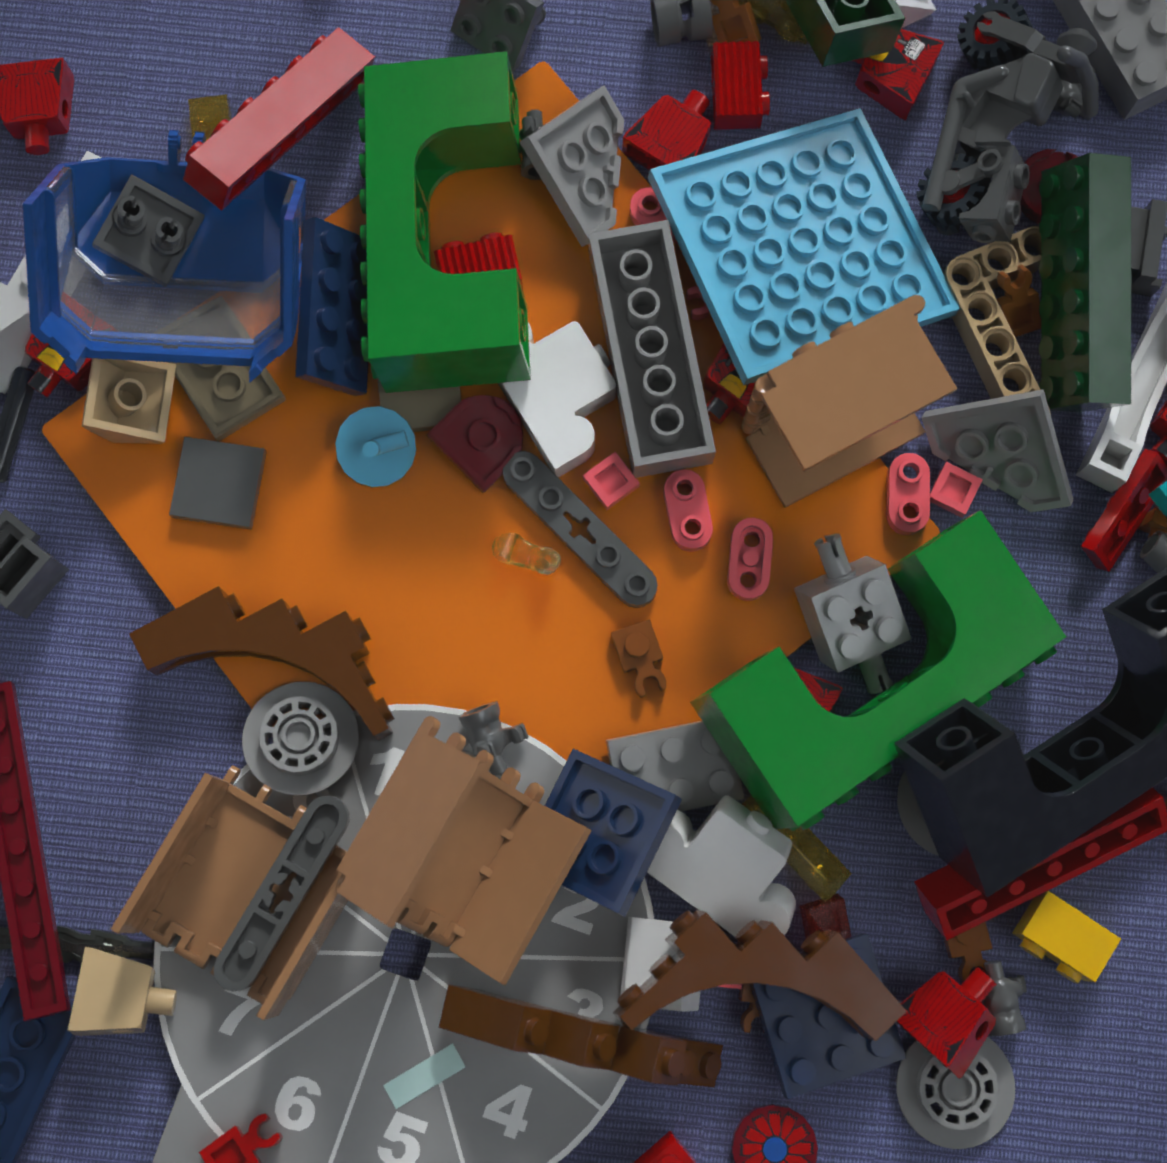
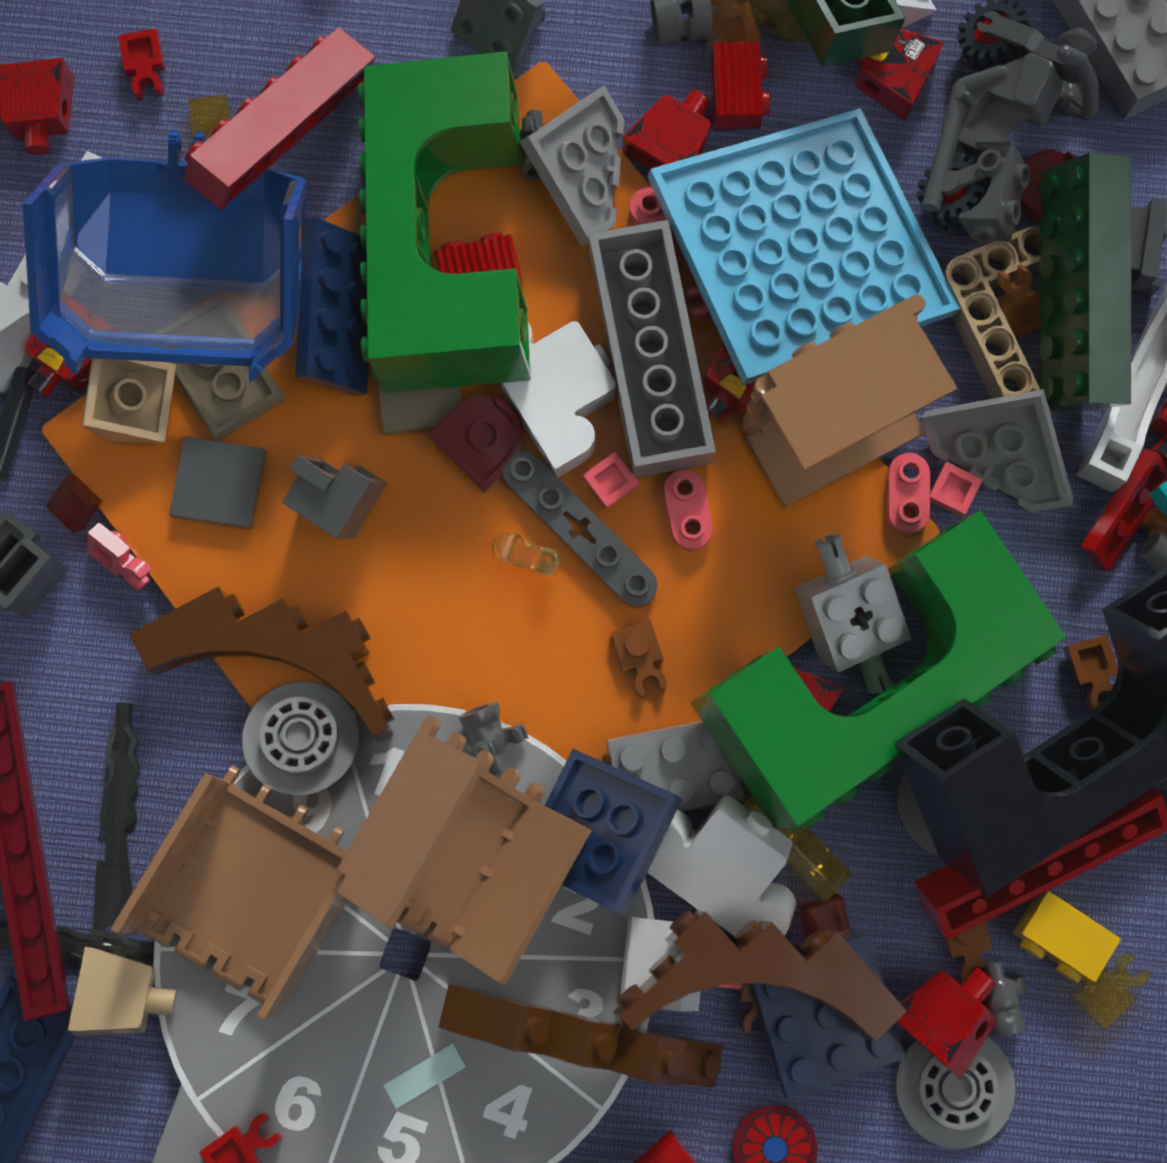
dark grey plate [92,174,205,287] -> none
dark grey piece [214,796,350,991] -> none
medium azure shield [335,406,417,487] -> none
coral plate [727,518,773,601] -> none
none -> clear red plate [46,474,103,533]
none -> coral plate [87,523,152,591]
none -> pearl dark grey sword [93,703,141,931]
none -> red plate [118,28,166,101]
none -> dark grey plate [282,455,388,539]
none -> dark orange plate [1063,635,1118,711]
none -> clear yellow plate [1071,953,1151,1029]

